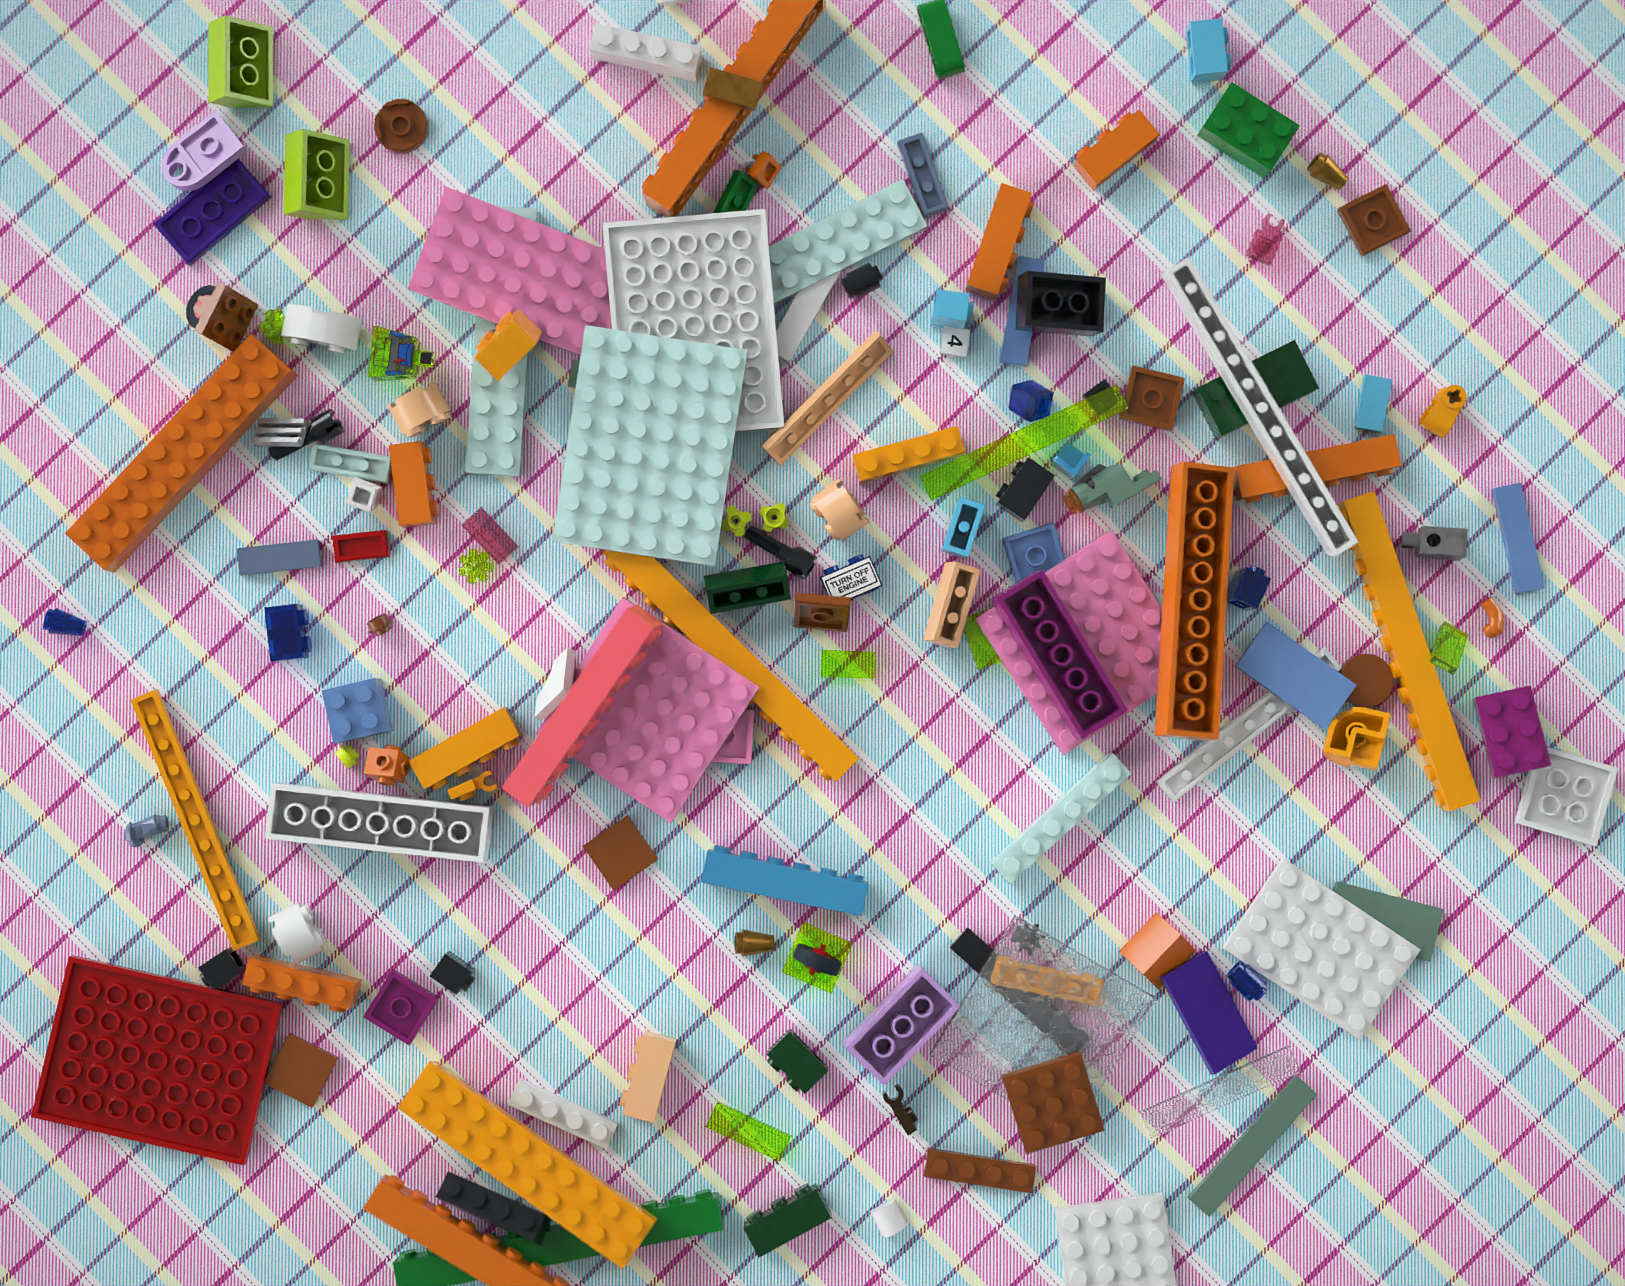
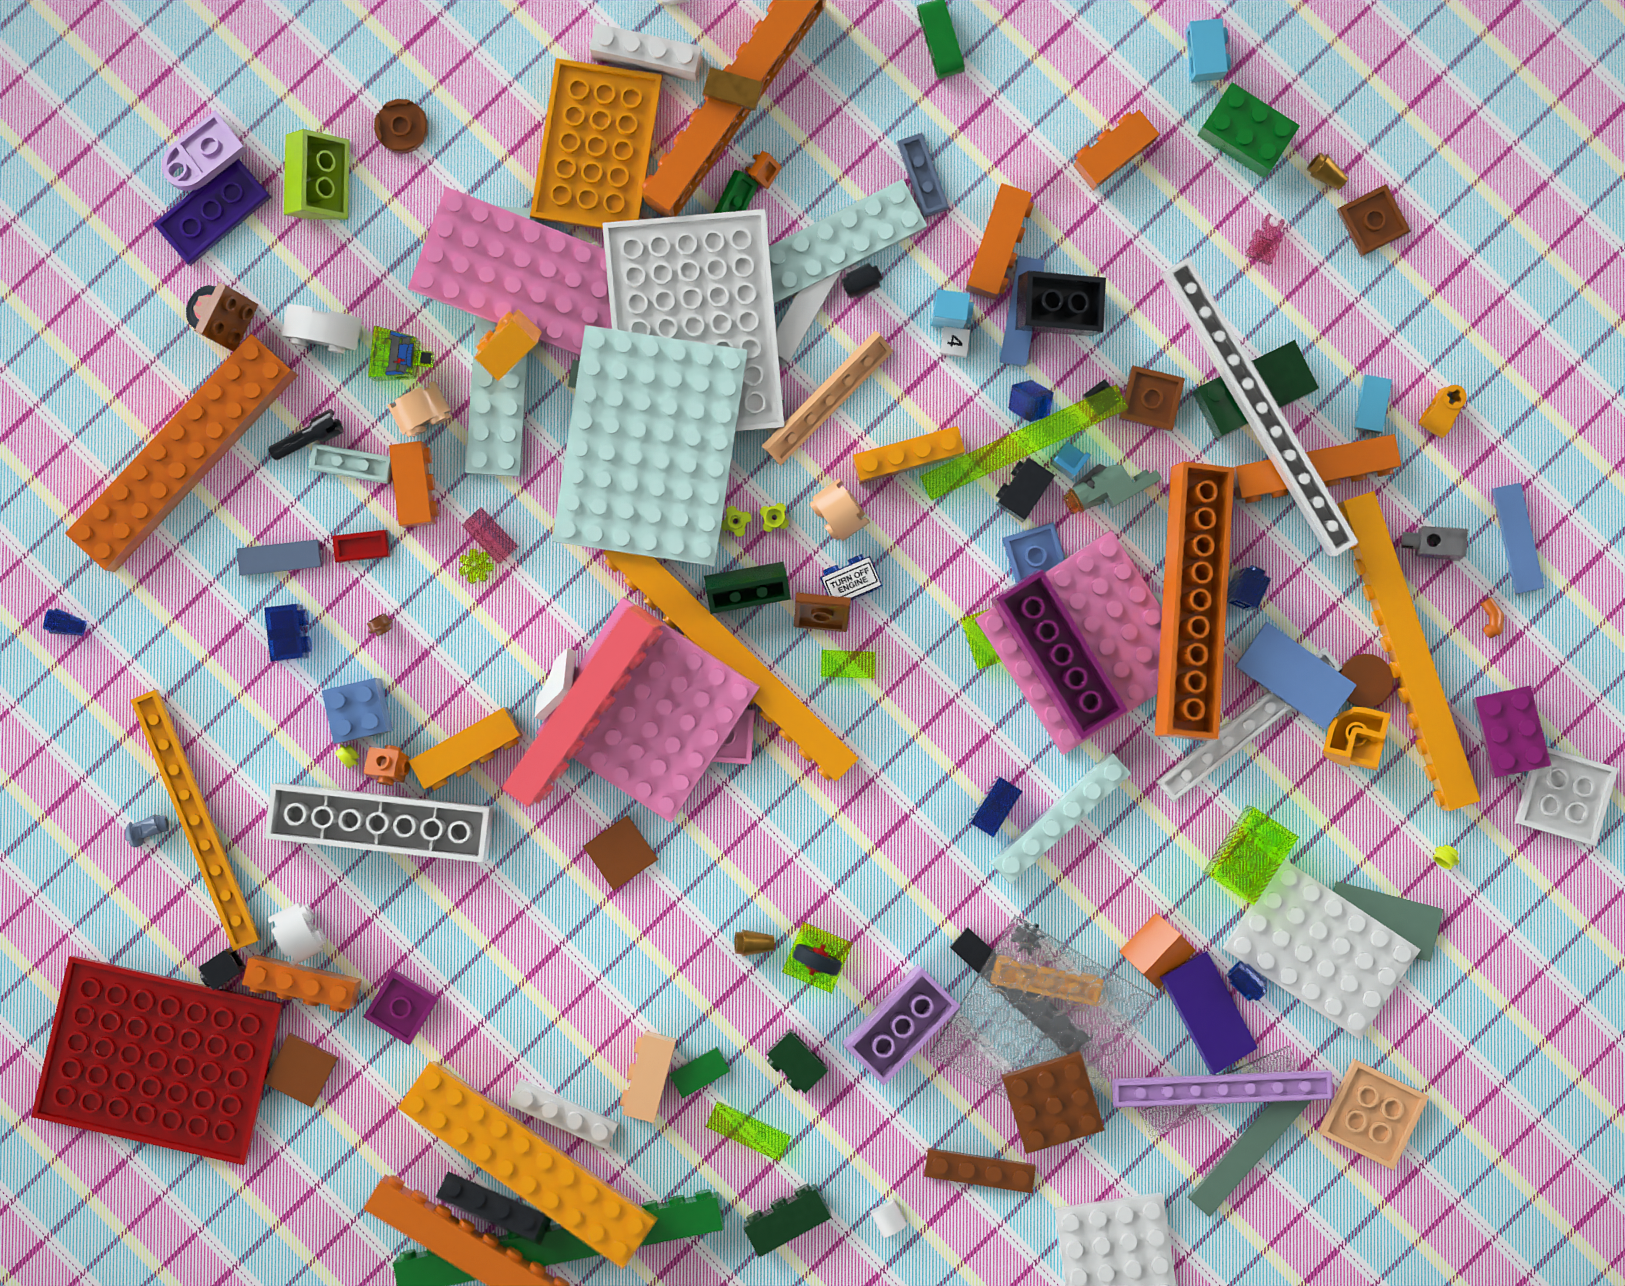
lime slope [209,15,273,108] -> none
light grey tile [251,418,309,447] -> none
clear neon green plant [259,308,285,344] -> none
white brick [346,477,382,513] -> none
black brick [430,951,476,995] -> none
light orange plate [447,771,499,802] -> none
dark azure brick [701,845,868,916] -> none
black piece [744,526,818,580] -> none
dark brown plate [882,1084,918,1136] -> none
light nougat brick [923,562,980,648] -> none
medium azure brick [941,497,985,559] -> none
clear neon green tile [1429,621,1468,675] -> none
none -> light orange plate [530,58,663,230]
none -> green tile [669,1046,730,1098]
none -> clear blue brick [968,776,1023,838]
none -> lavender tile [1111,1070,1333,1108]
none -> clear neon green brick [1202,805,1299,906]
none -> light nougat plate [1317,1058,1429,1170]
none -> neon yellow plate [1433,845,1460,870]

